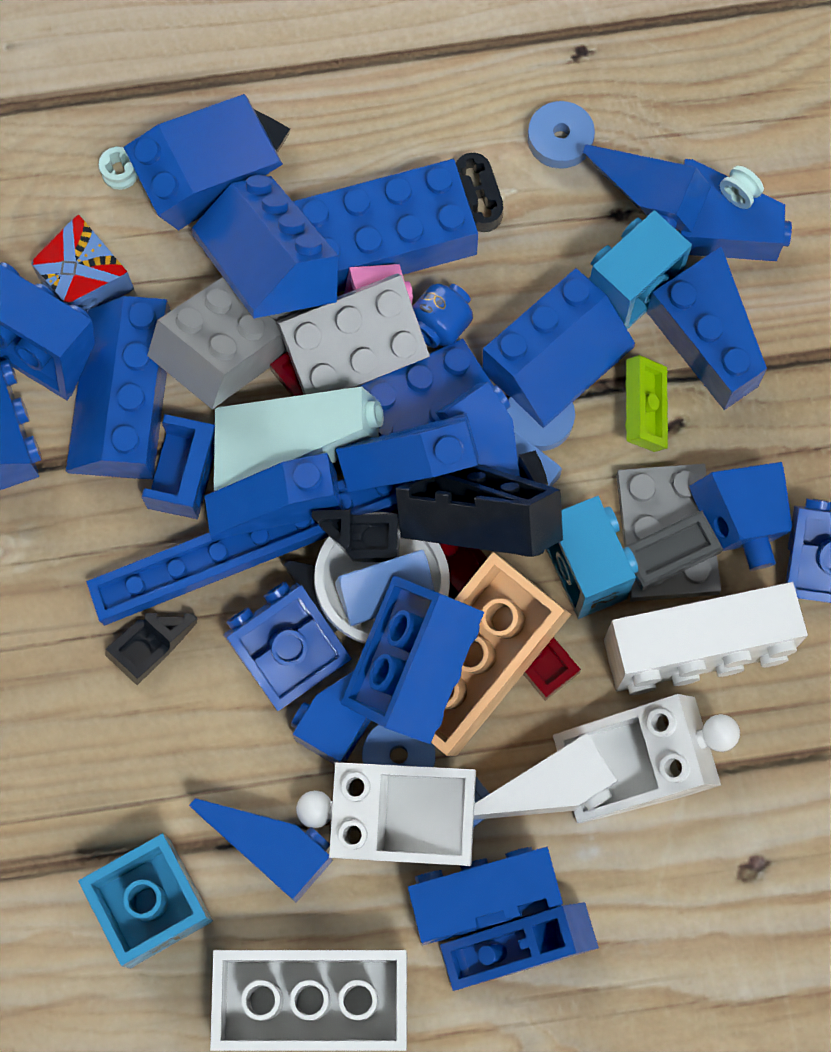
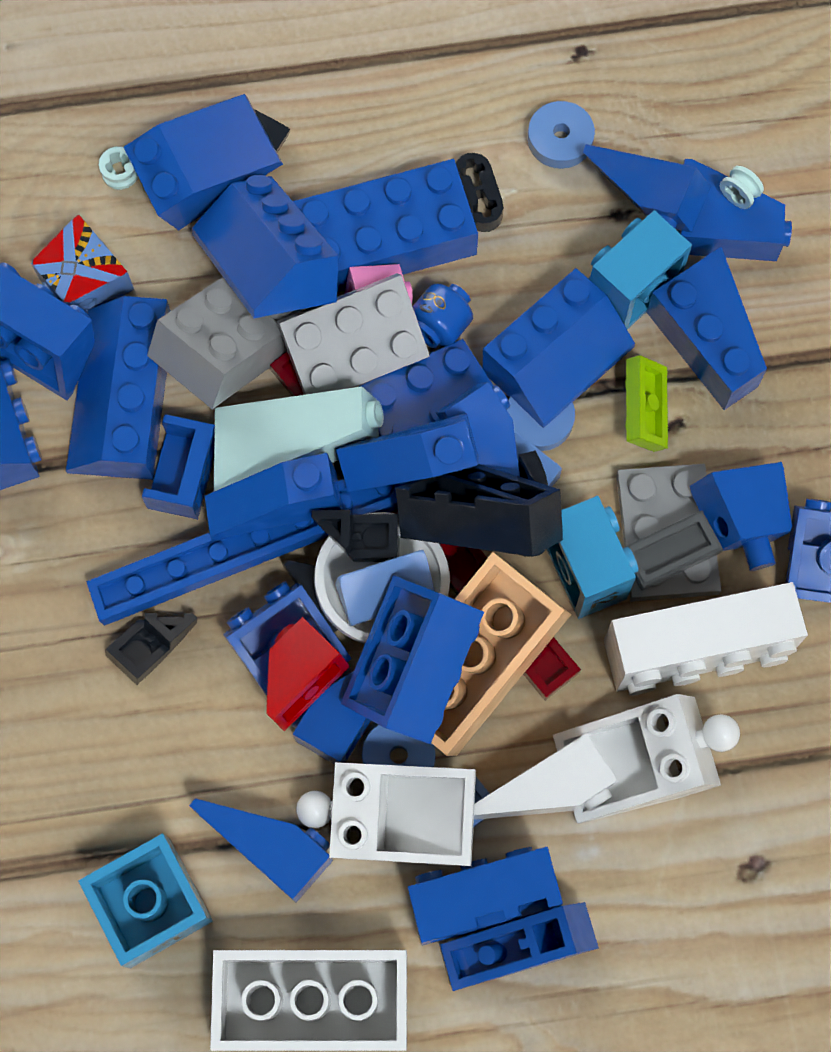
none -> red slope [266,617,350,731]

